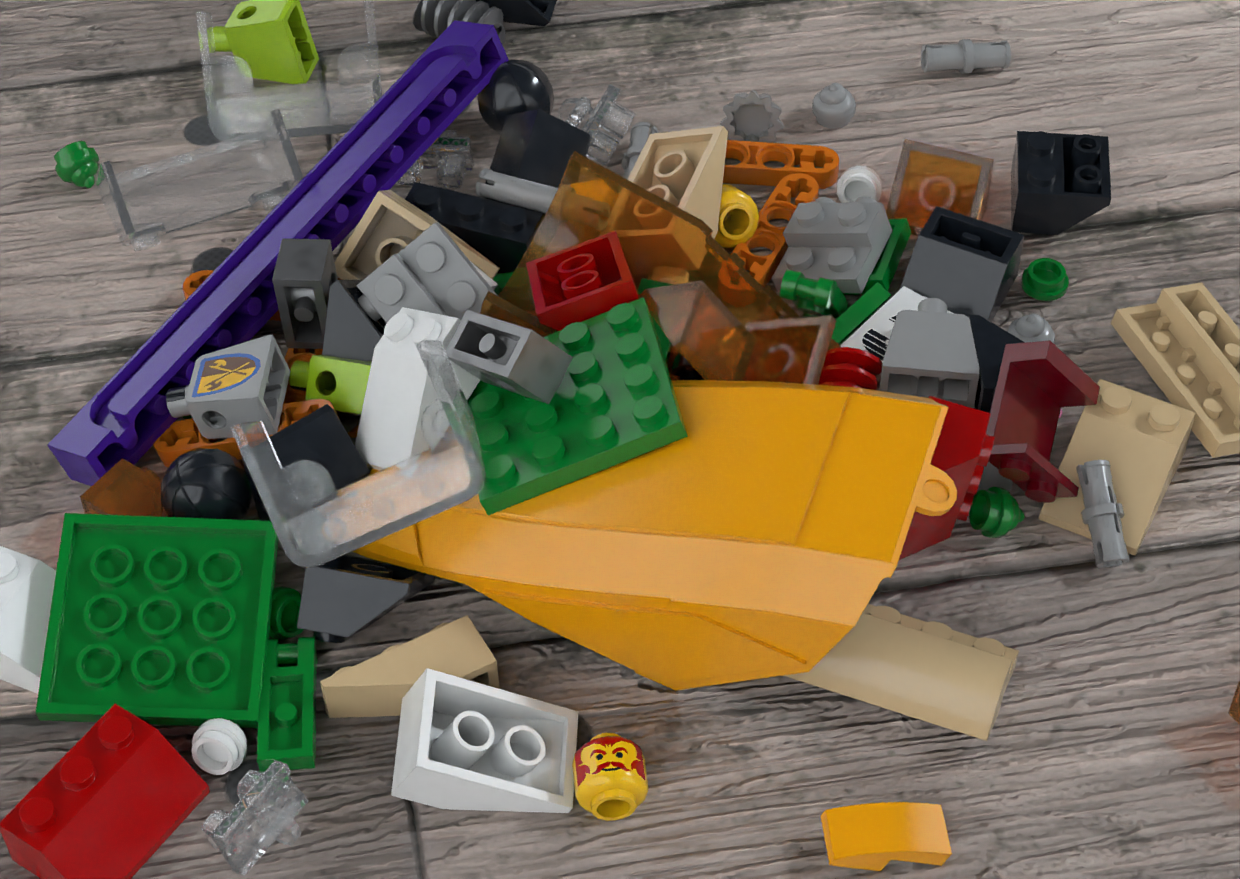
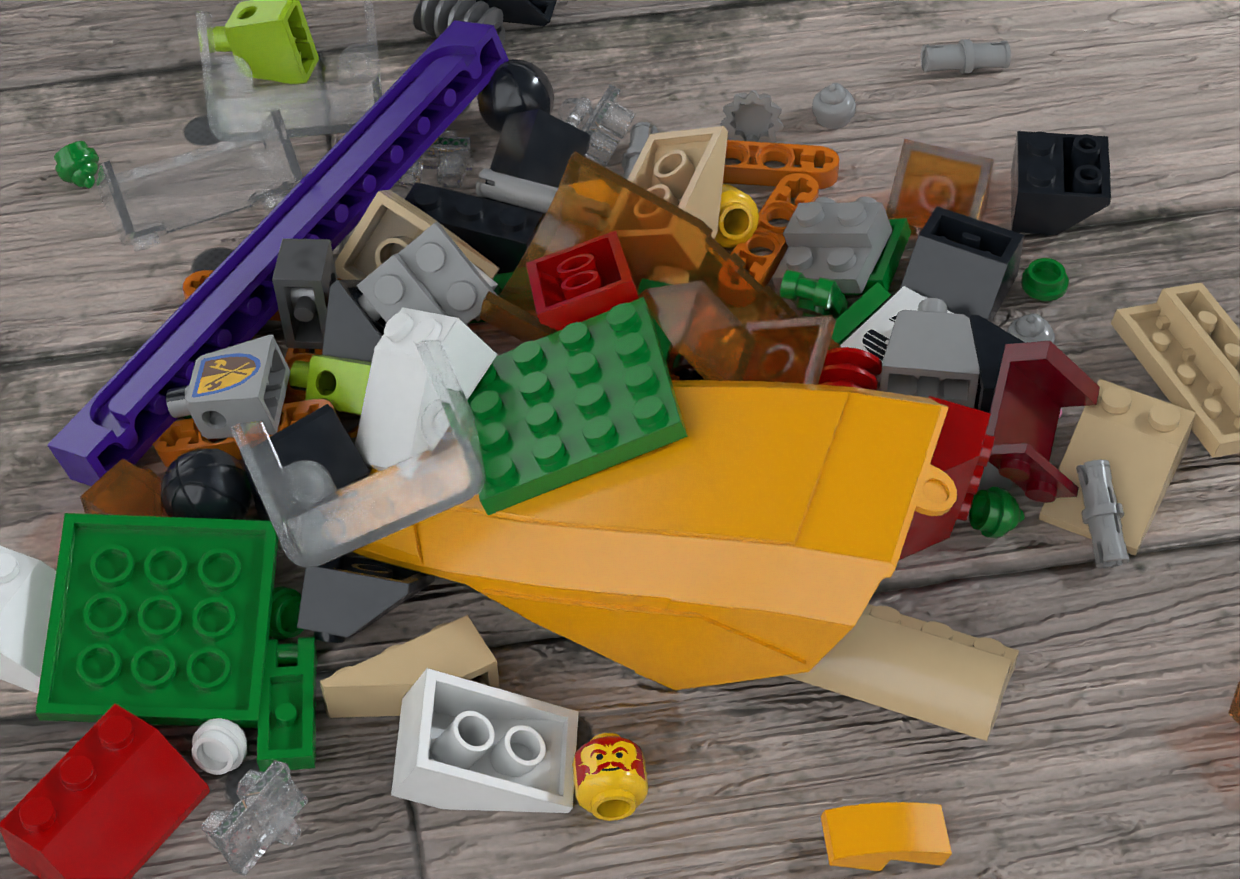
flat silver brick [443,310,573,404] -> none
white plate [837,165,882,203] -> none

